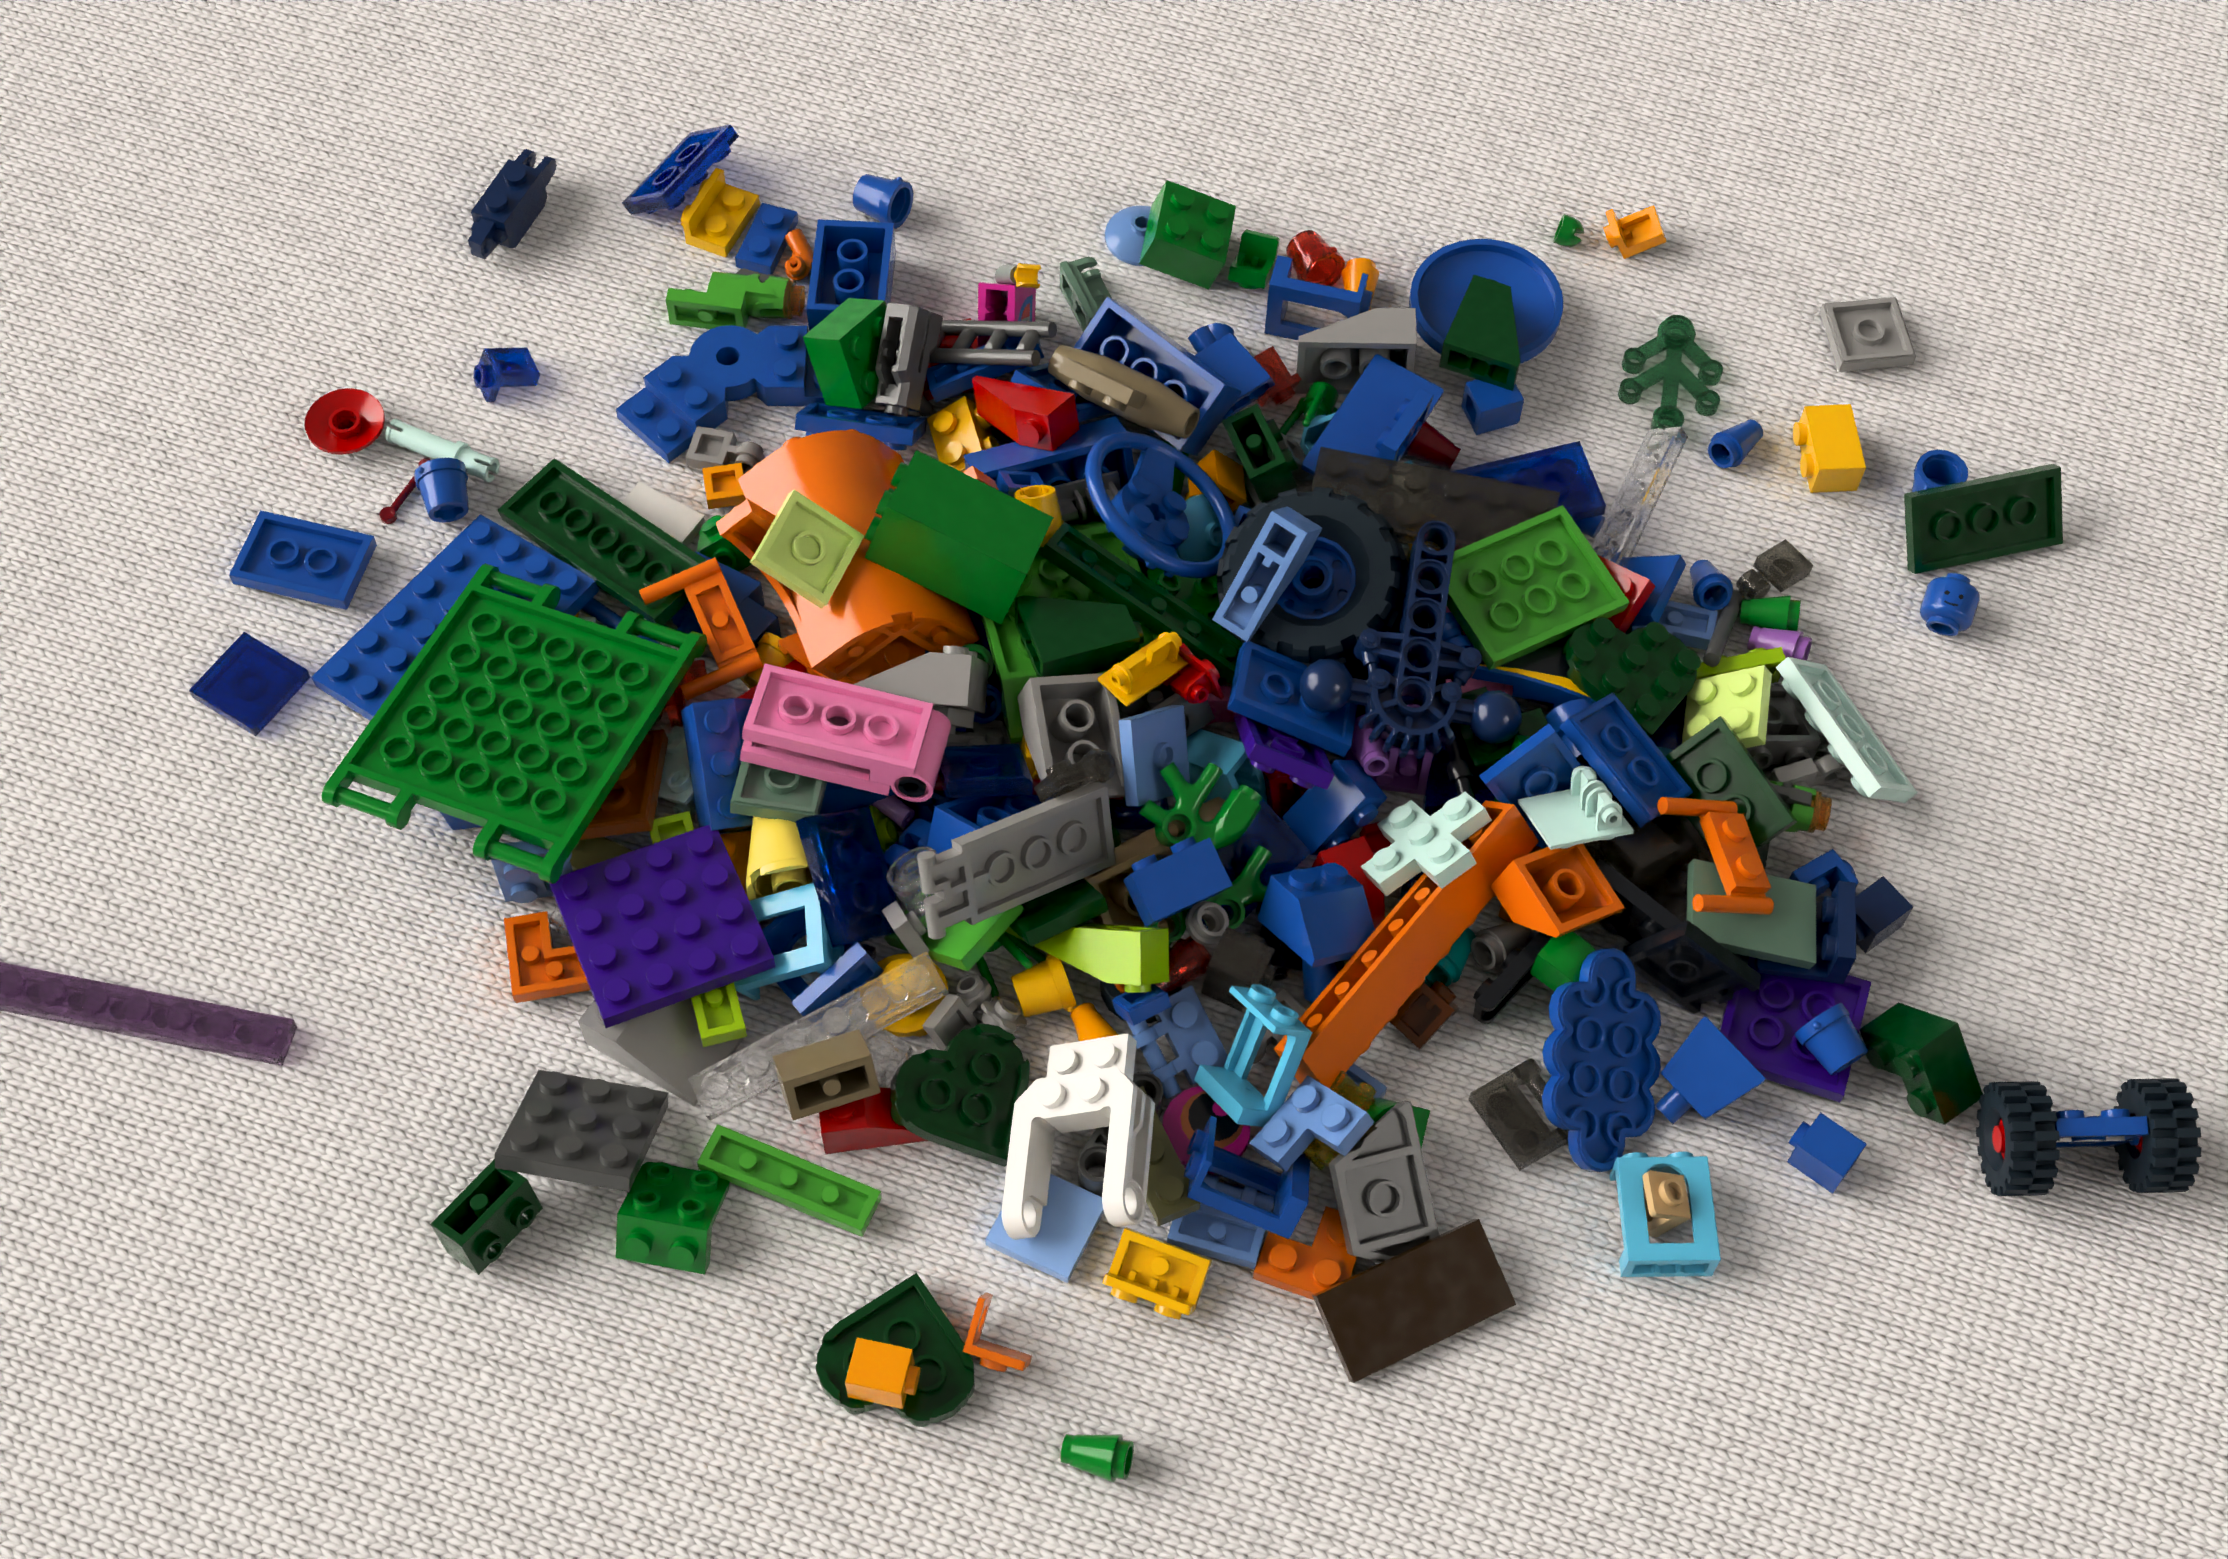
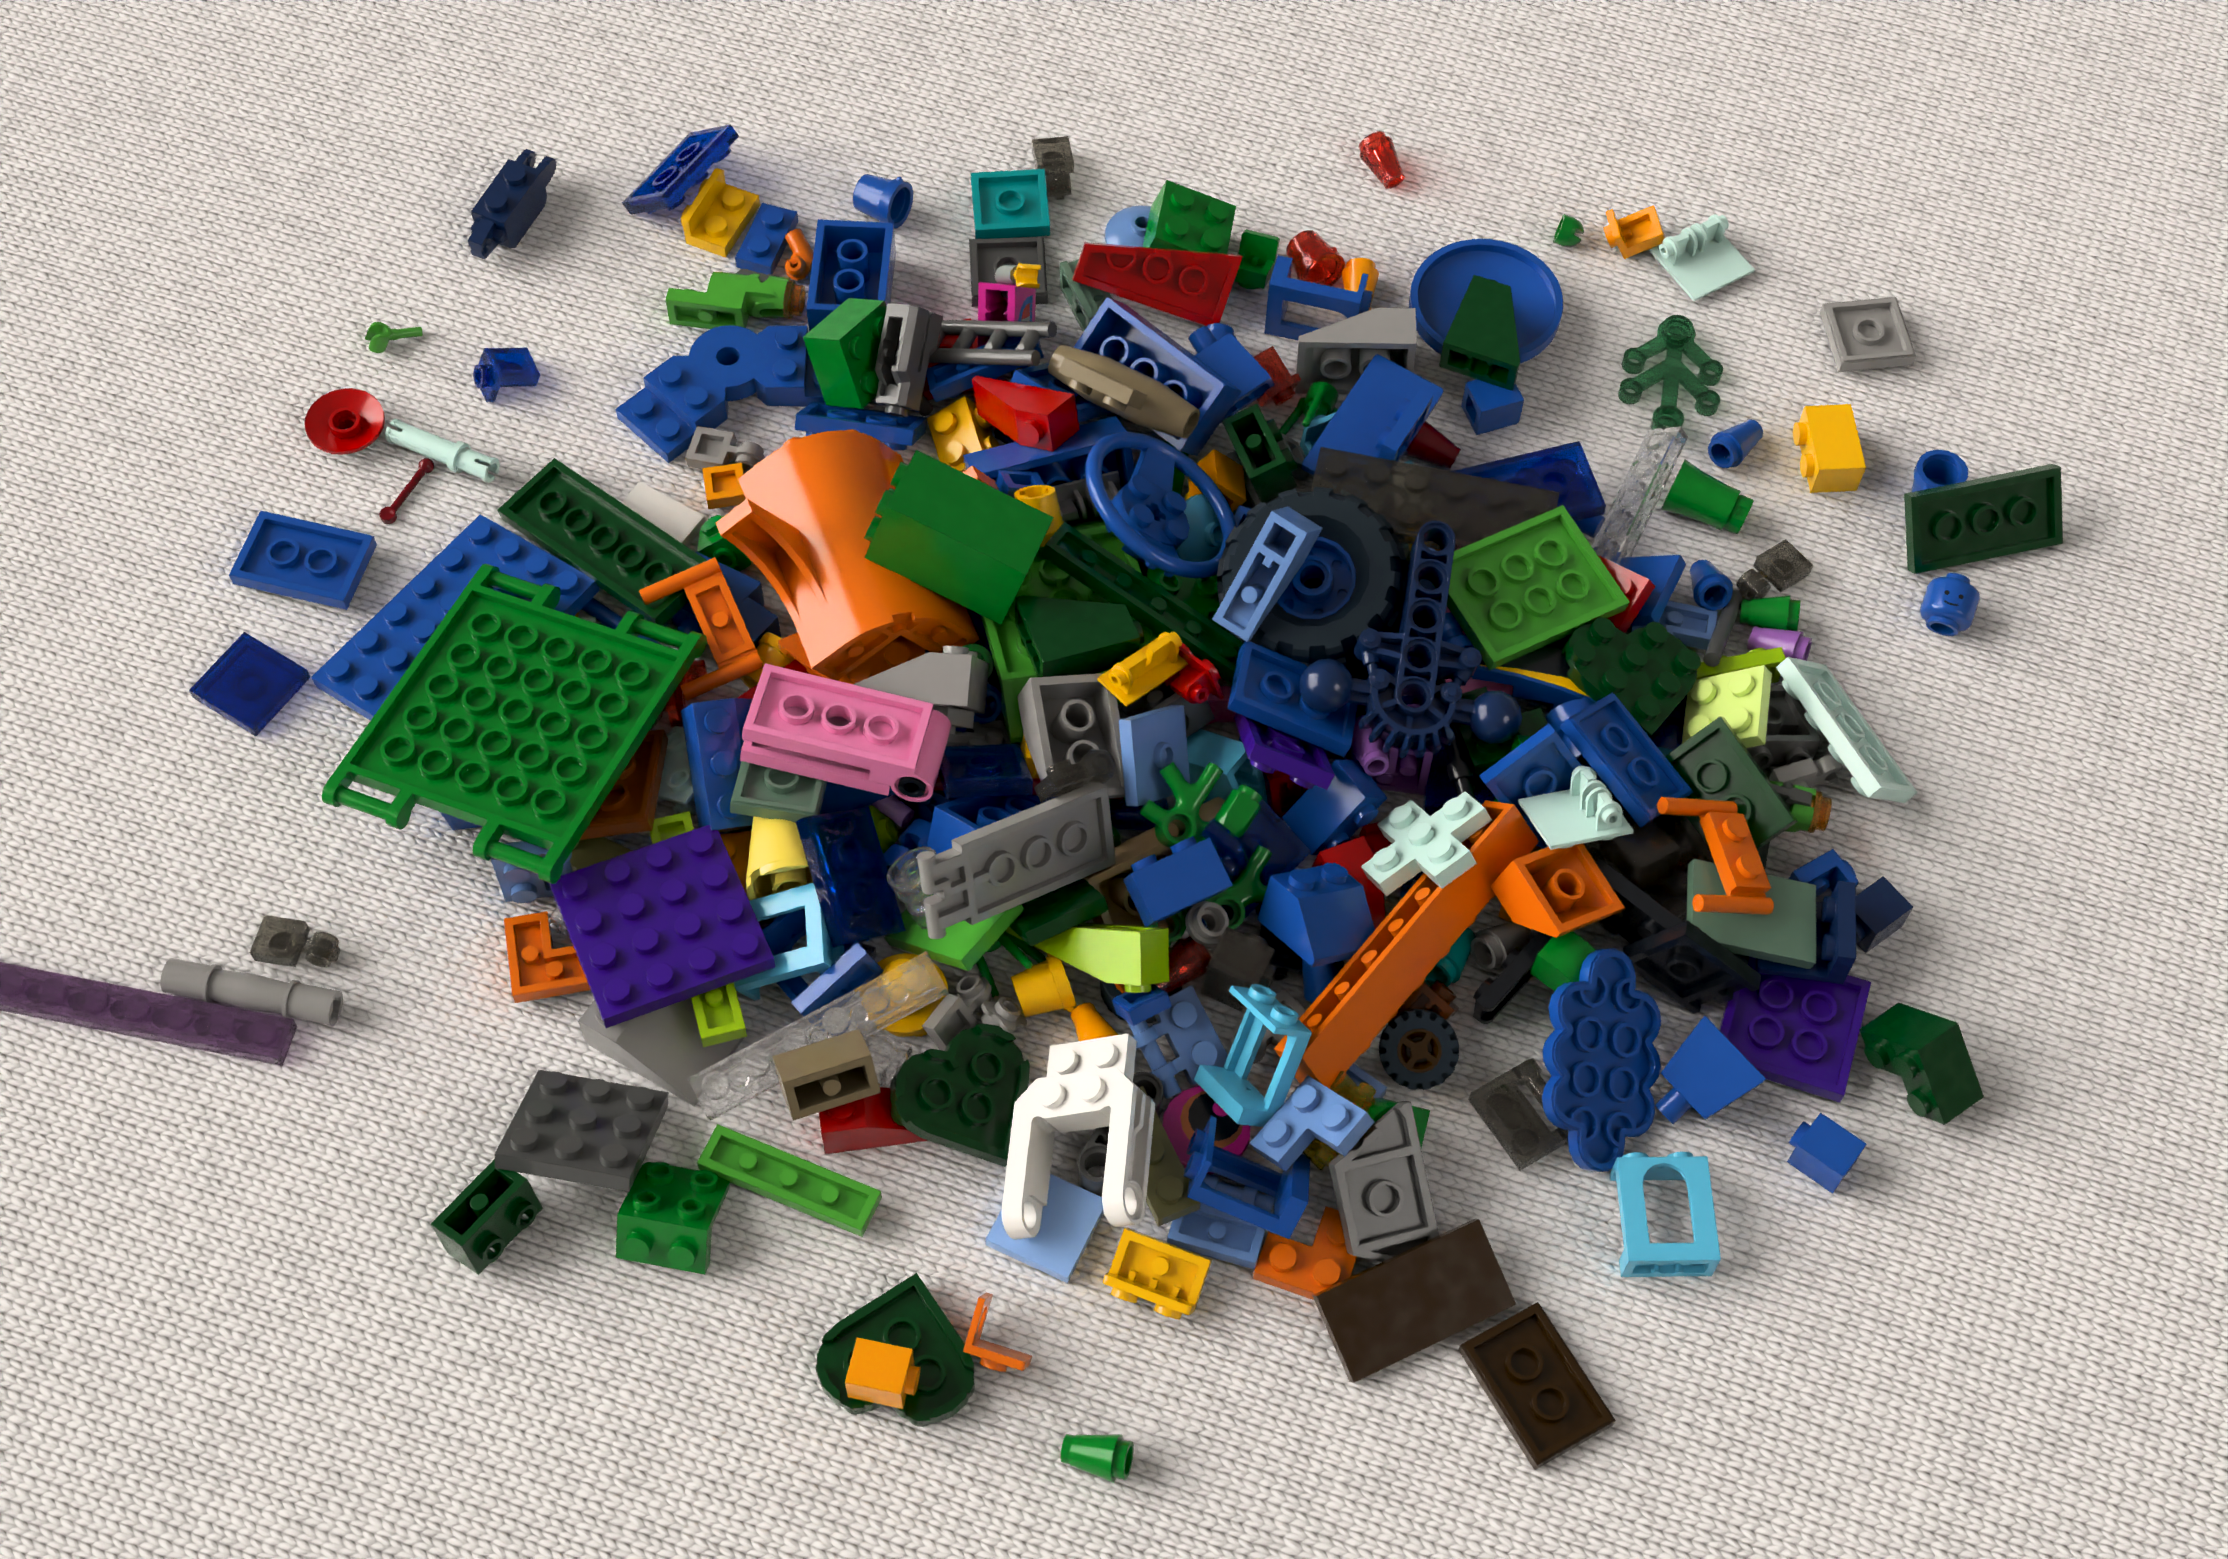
blue piece [414,457,469,523] -> none
yellowish green plate [750,490,865,608] -> none
light grey plate [881,901,930,961] -> none
tan bracket [1642,1170,1691,1237] -> none
blue piece [1794,1003,1868,1076] -> none
black plate [1976,1078,2202,1196] -> none
none -> light grey piece [160,958,343,1026]
none -> clear smoke plate [249,915,341,967]
none -> bright green hand [365,322,423,353]
none -> dark grey tile [969,237,1048,307]
none -> teal plate [971,169,1050,239]
none -> clear smoke plate [1032,136,1074,200]
none -> red wing [1072,242,1243,326]
none -> clear blue arm [1200,818,1249,878]
none -> clear red cone [1359,131,1405,189]
none -> black wheel [1379,1009,1459,1090]
none -> dark brown tile [1458,1302,1616,1470]
none -> light aqua hinge [1649,214,1755,301]
none -> green plant [1661,459,1754,534]

